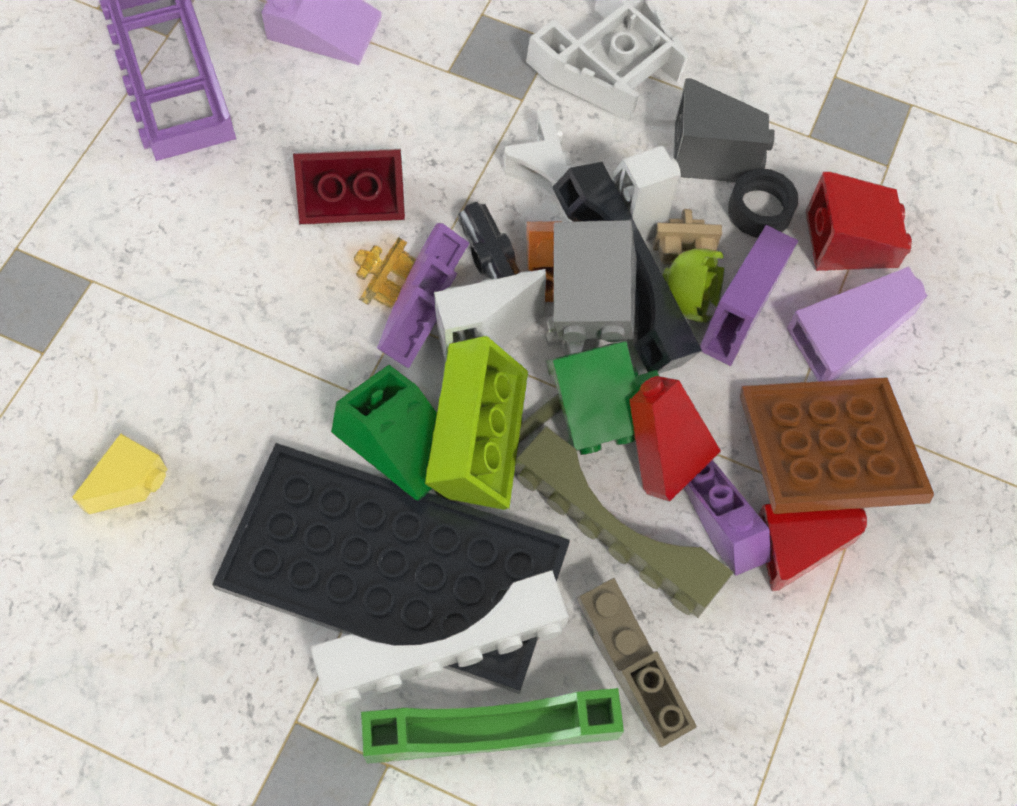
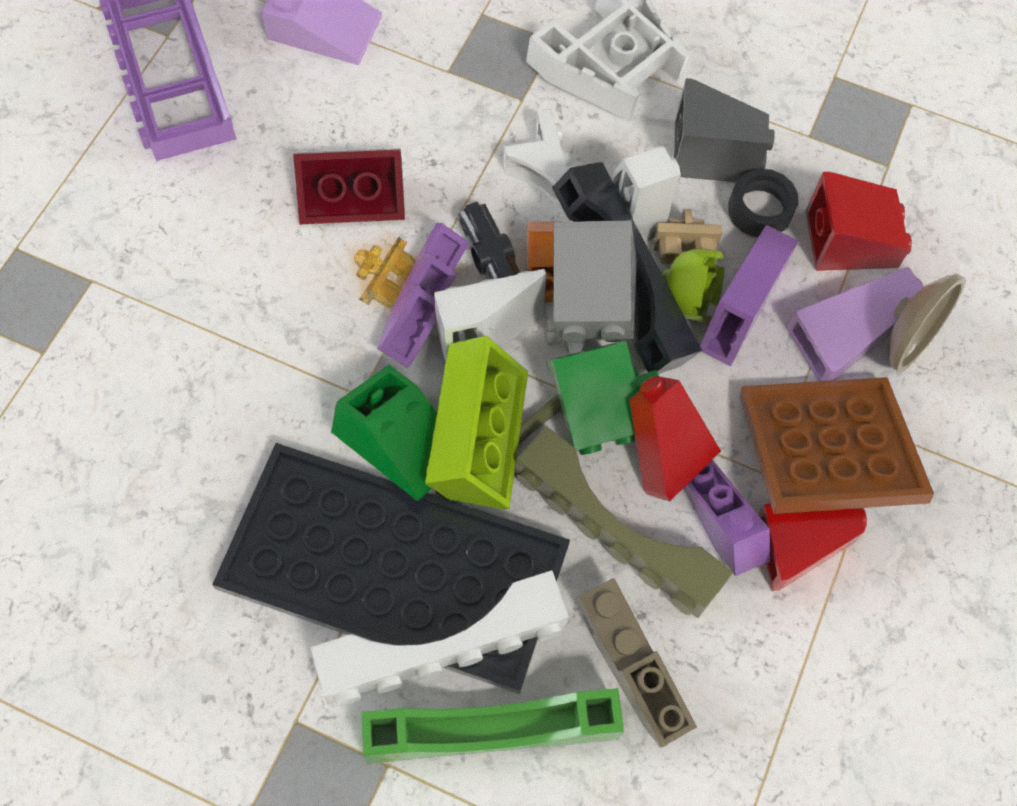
light yellow slope [72,433,168,514] -> none
none -> dark tan dish [889,274,966,373]

